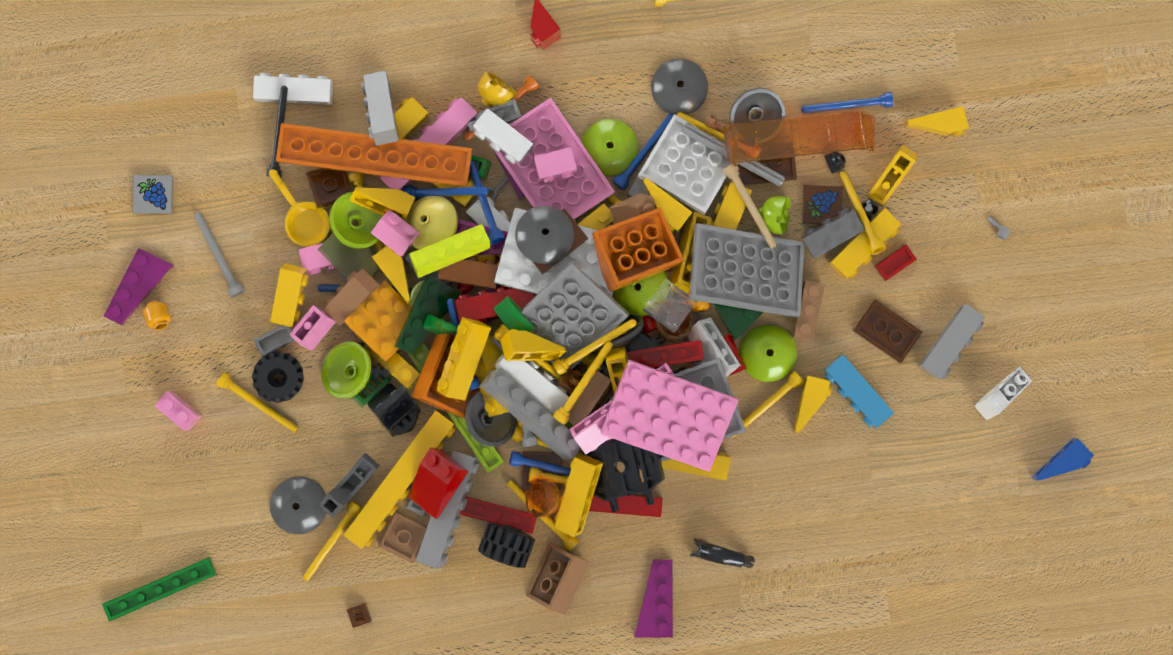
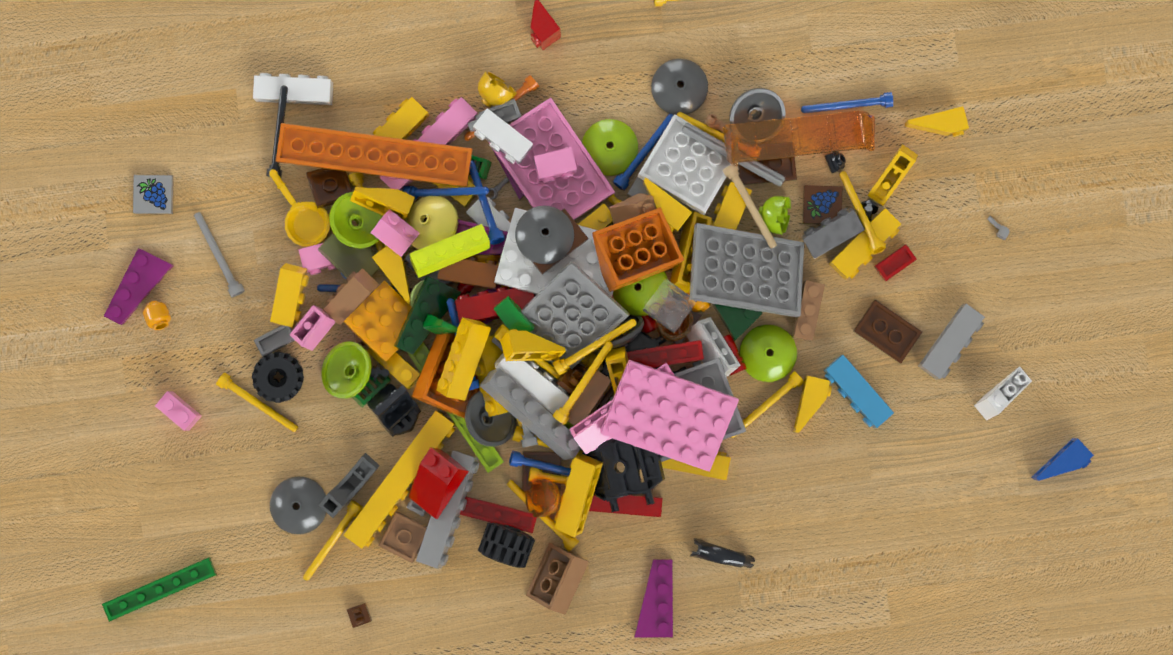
brick [361,70,399,146] -> none

